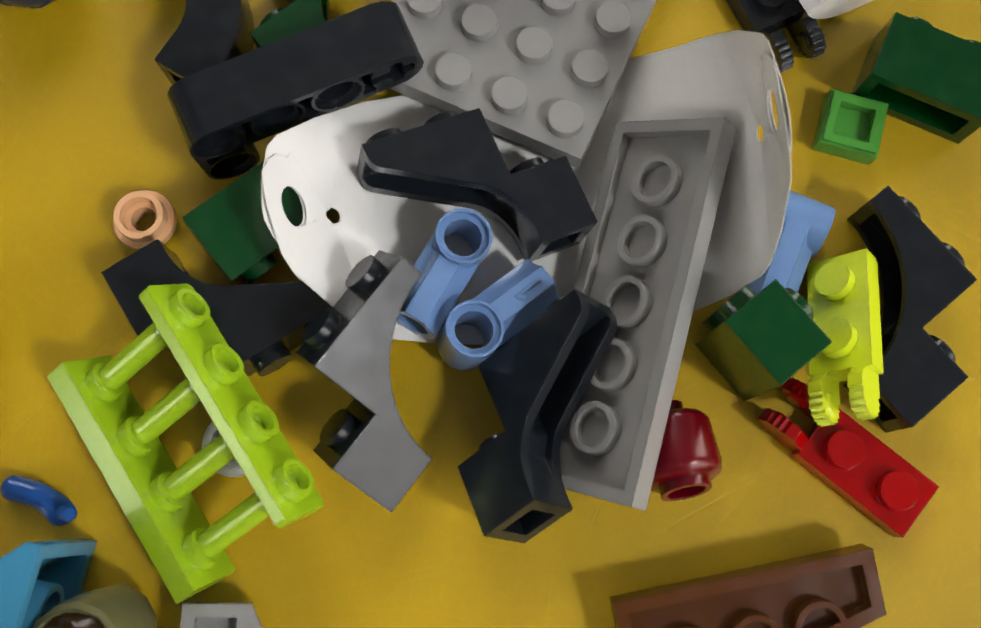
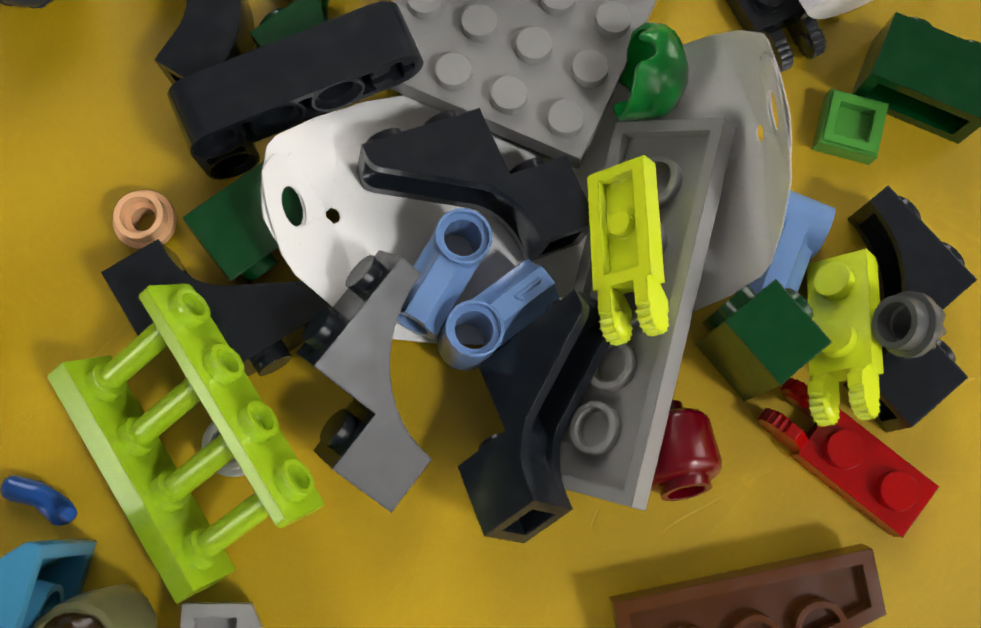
none -> neon yellow hinge [587,155,670,346]
none -> green hair [613,22,689,122]
none -> dark grey plate [872,291,947,358]

